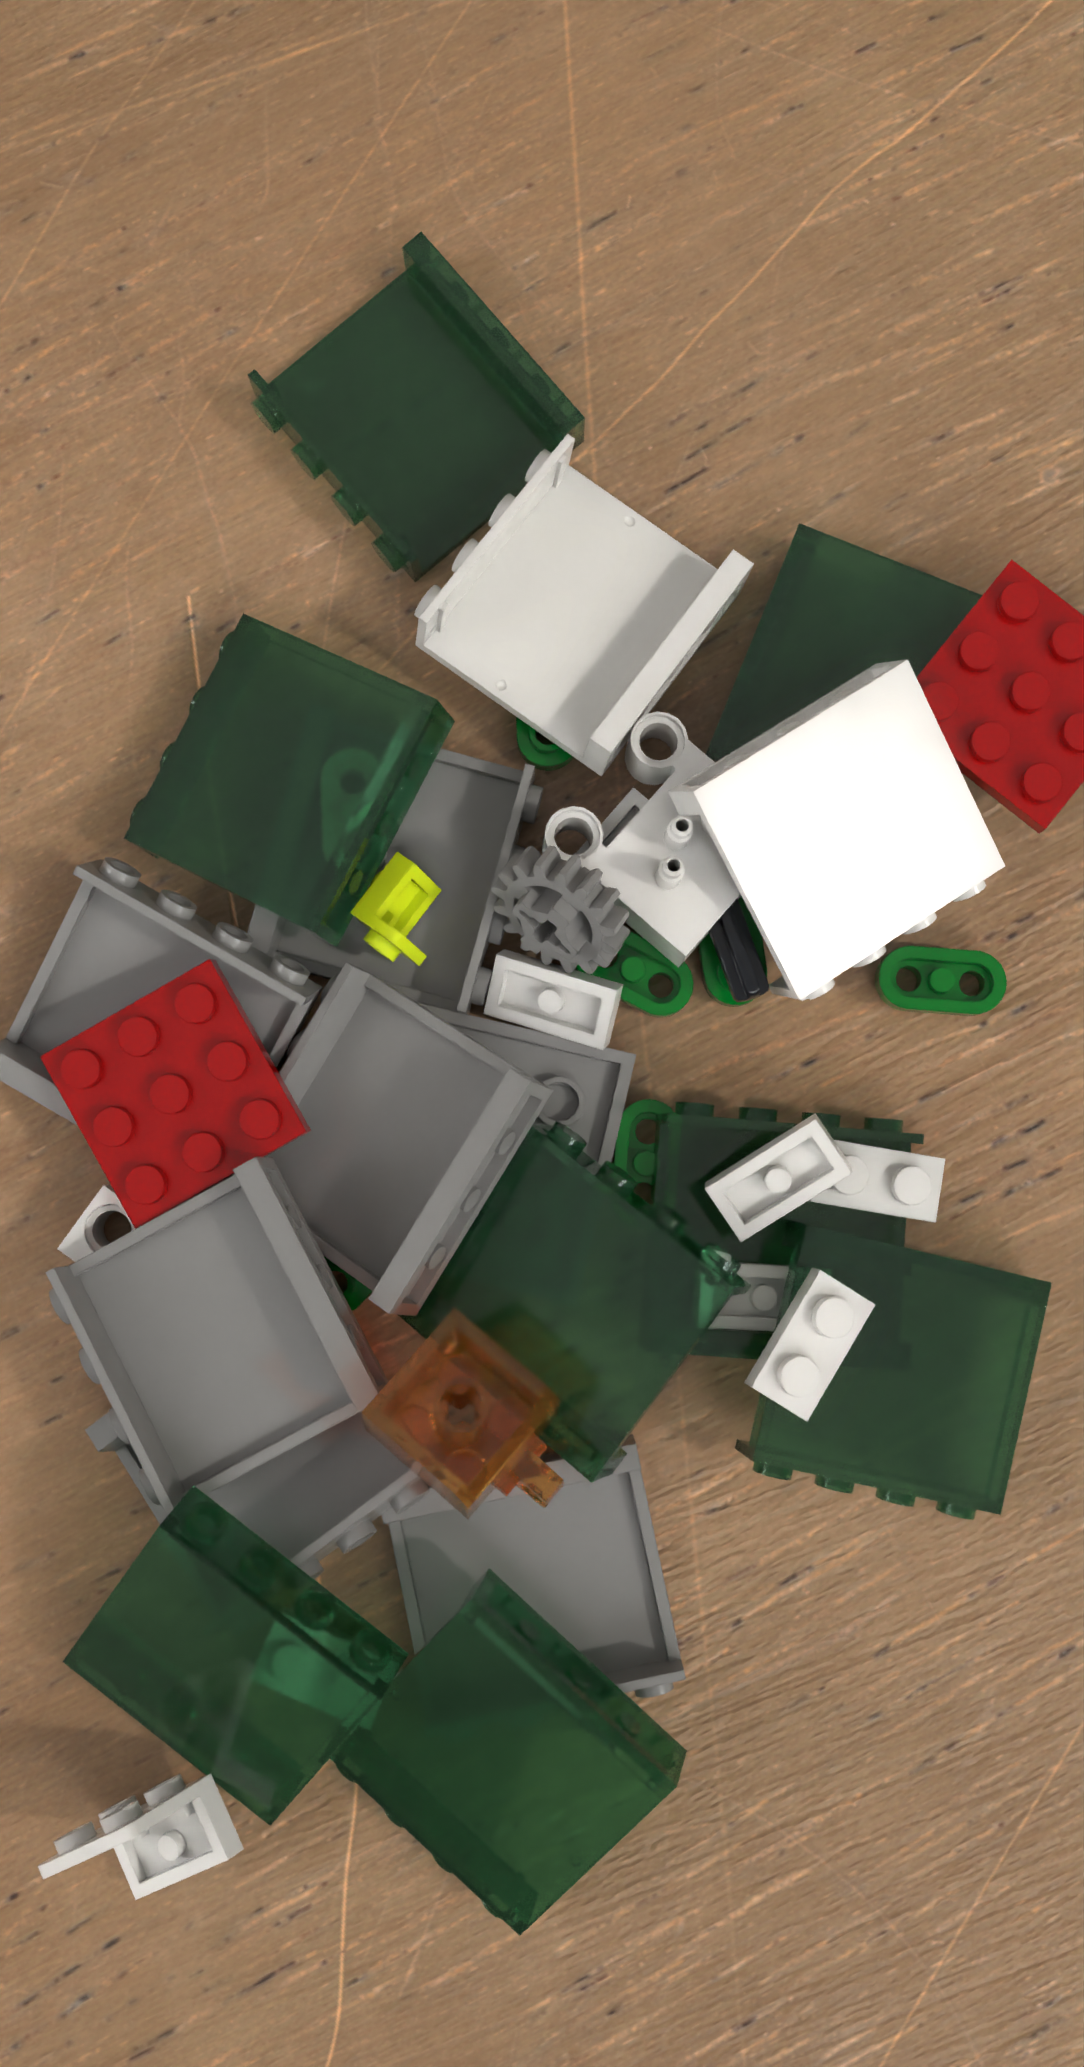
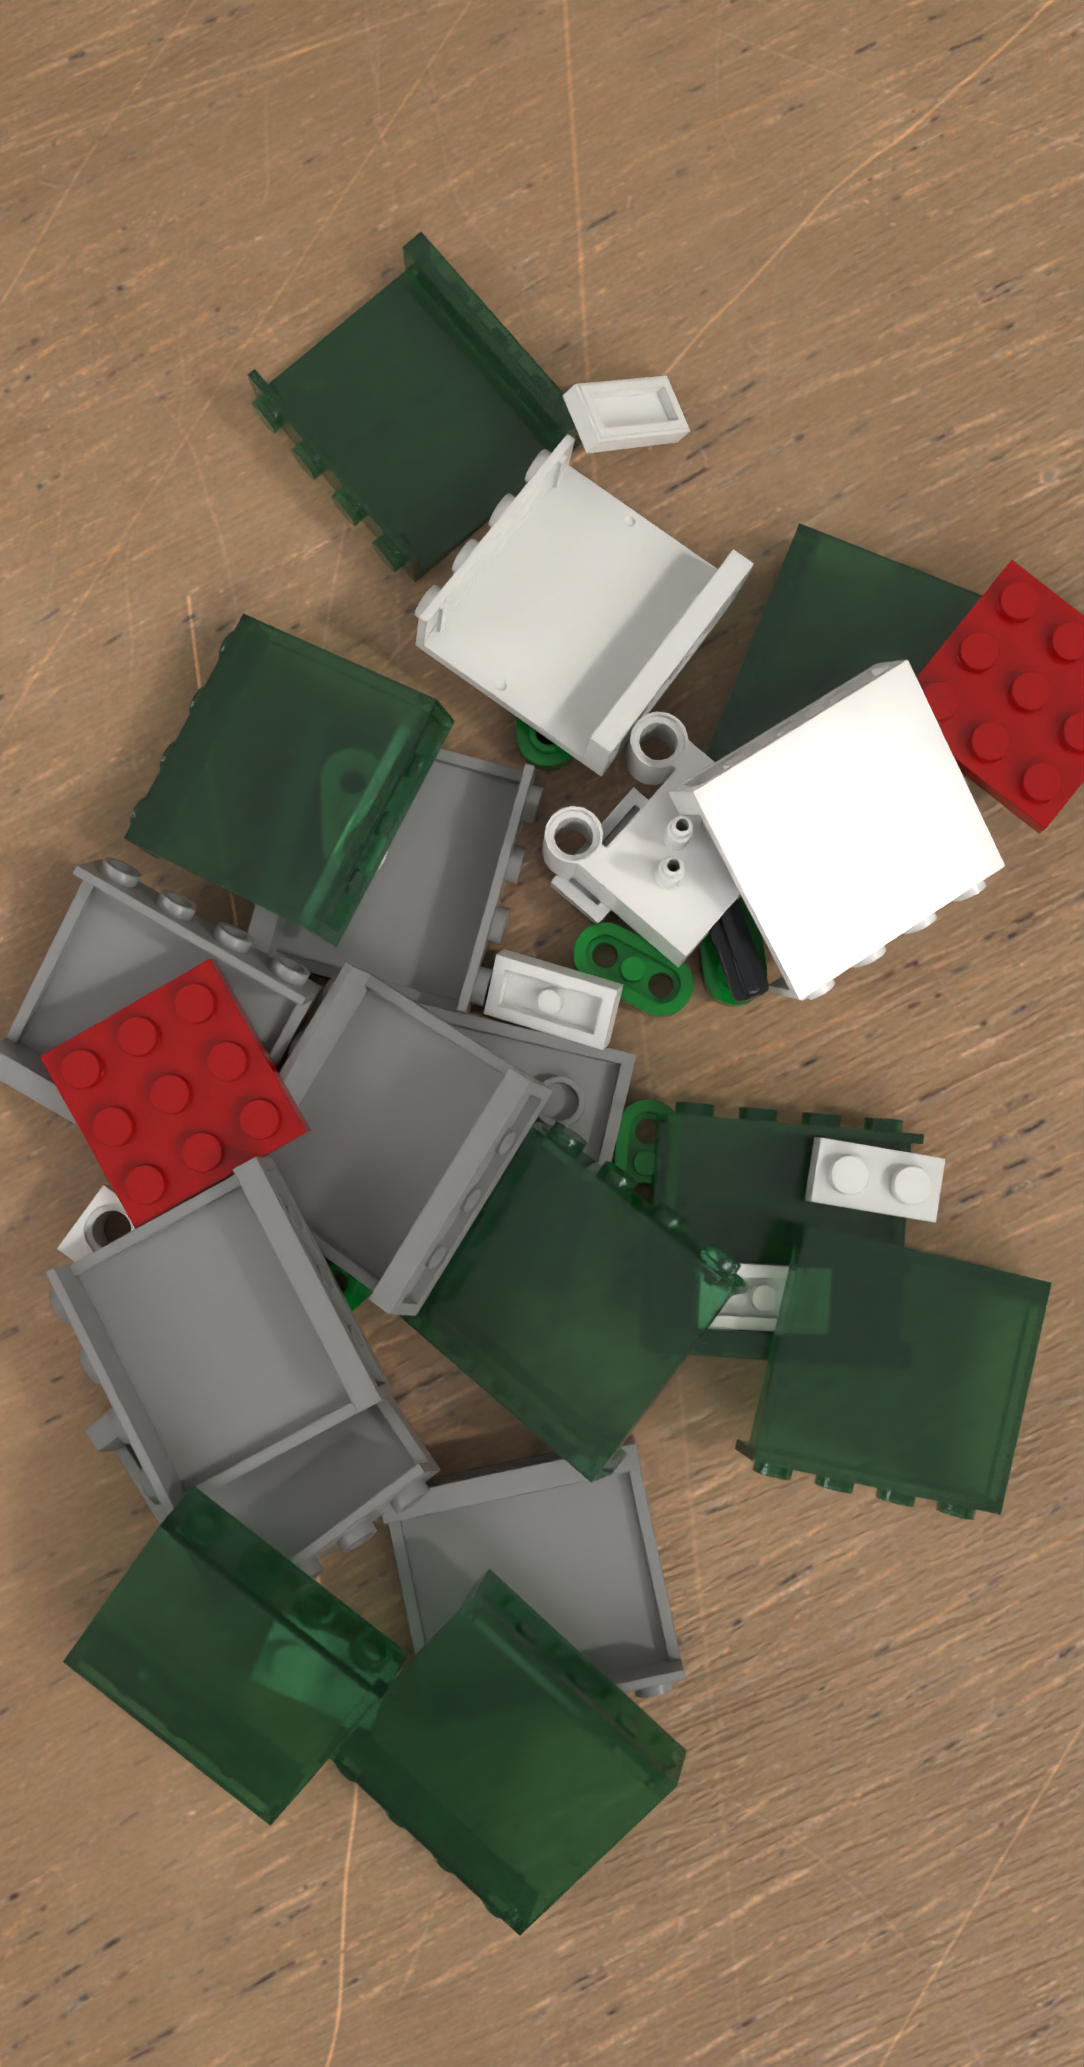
white bracket [38,1773,244,1900] -> none
neon yellow bracket [350,852,442,966] -> none
clear orange hinge [361,1308,564,1519] -> none
light grey gear [491,845,630,974] -> none
white plate [705,1113,852,1242] -> none
white plate [744,1267,875,1421] -> none
green plate [875,946,1007,1016] -> none
none -> white tile [563,376,690,453]

